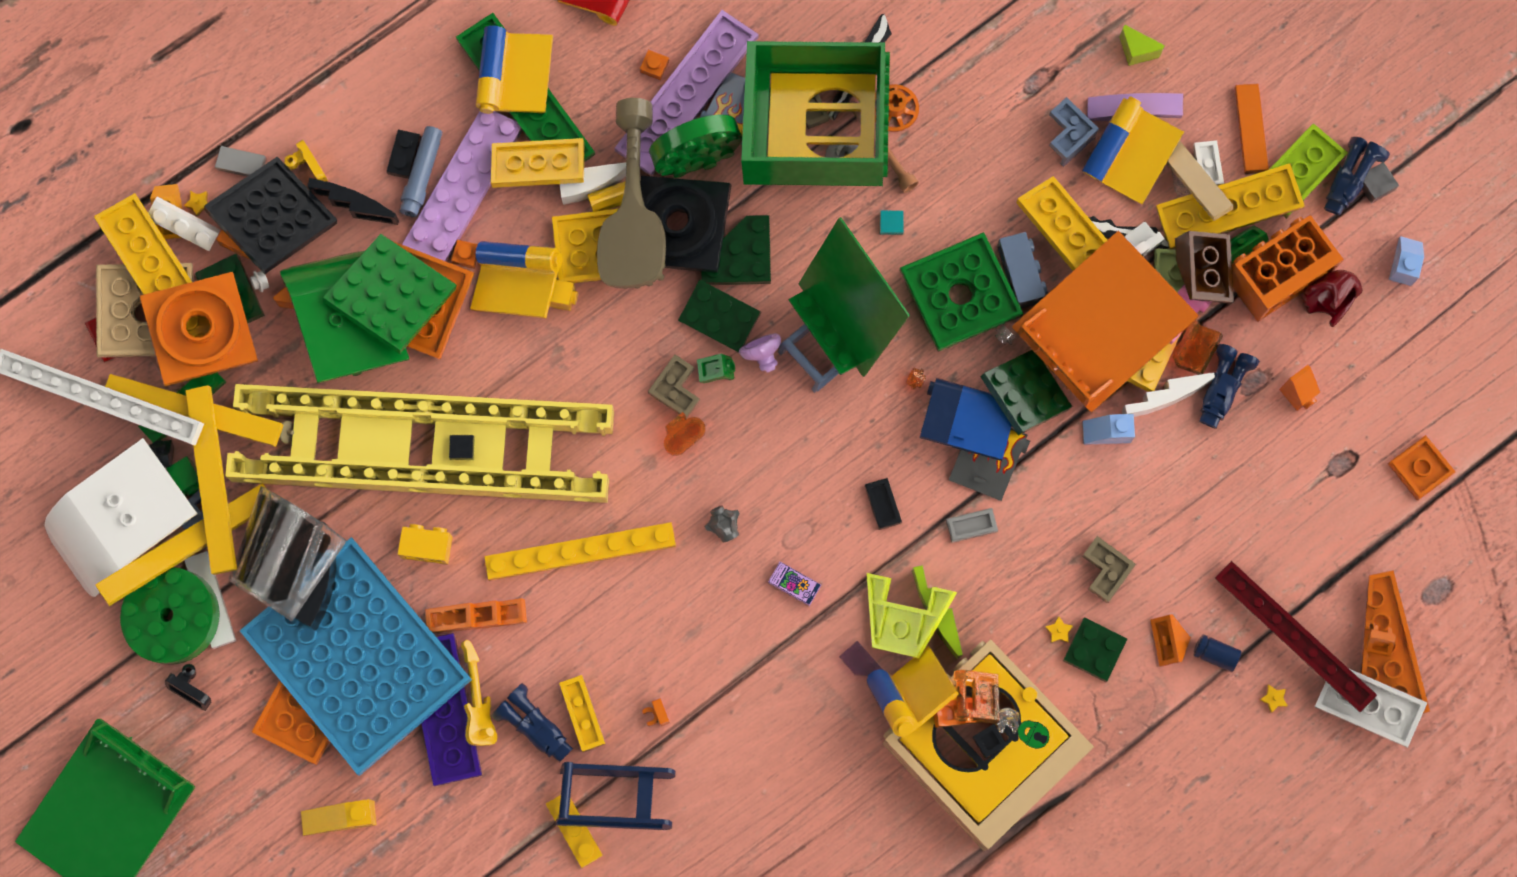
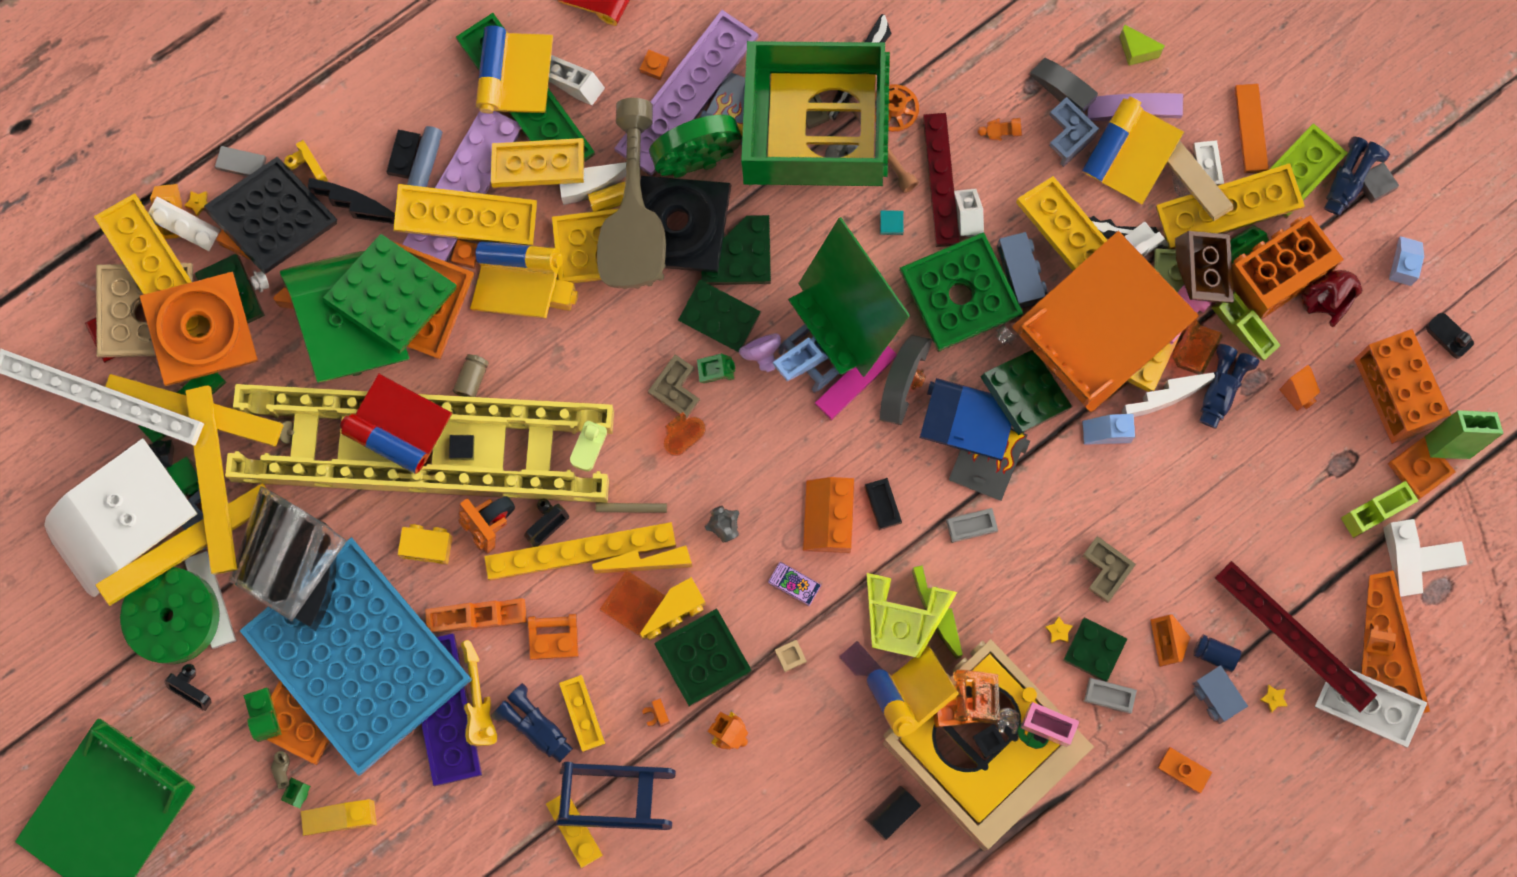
none -> green plate [243,688,282,742]
none -> dark tan arm [271,751,290,789]
none -> green plate [281,777,311,809]
none -> red door [340,373,453,474]
none -> yellow plate [393,184,537,246]
none -> dark tan piece [453,354,489,397]
none -> orange plate [458,496,515,554]
none -> black piece [524,499,569,547]
none -> orange plate [528,614,579,660]
none -> white slope [549,55,605,105]
none -> yellowish green piece [570,421,607,471]
none -> yellow slope [592,545,692,574]
none -> dark tan bar [596,503,667,513]
none -> clear orange plate [600,570,665,637]
none -> yellow slope [640,577,706,640]
none -> dark green plate [654,608,752,707]
none -> orange piece [707,711,748,750]
none -> light blue slope [772,337,828,381]
none -> tan plate [775,640,807,672]
none -> orange slope [803,477,854,553]
none -> dark pink tile [815,346,897,421]
none -> black brick [865,786,921,841]
none -> dark grey slope [880,335,933,425]
none -> dark red plate [923,113,960,247]
none -> white slope [954,189,984,237]
none -> orange piece [978,118,1022,141]
none -> bright pink piece [1021,702,1079,747]
none -> dark grey slope [1029,58,1098,112]
none -> light grey tile [1083,678,1137,714]
none -> orange plate [1157,747,1213,794]
none -> sand blue brick [1192,665,1248,724]
none -> lime slope [1211,292,1281,360]
none -> lime slope [1341,481,1418,538]
none -> orange brick [1354,329,1451,444]
none -> white slope [1383,519,1423,597]
none -> white tile [1420,541,1467,572]
none -> bright green brick [1425,410,1504,459]
none -> black piece [1426,313,1474,359]

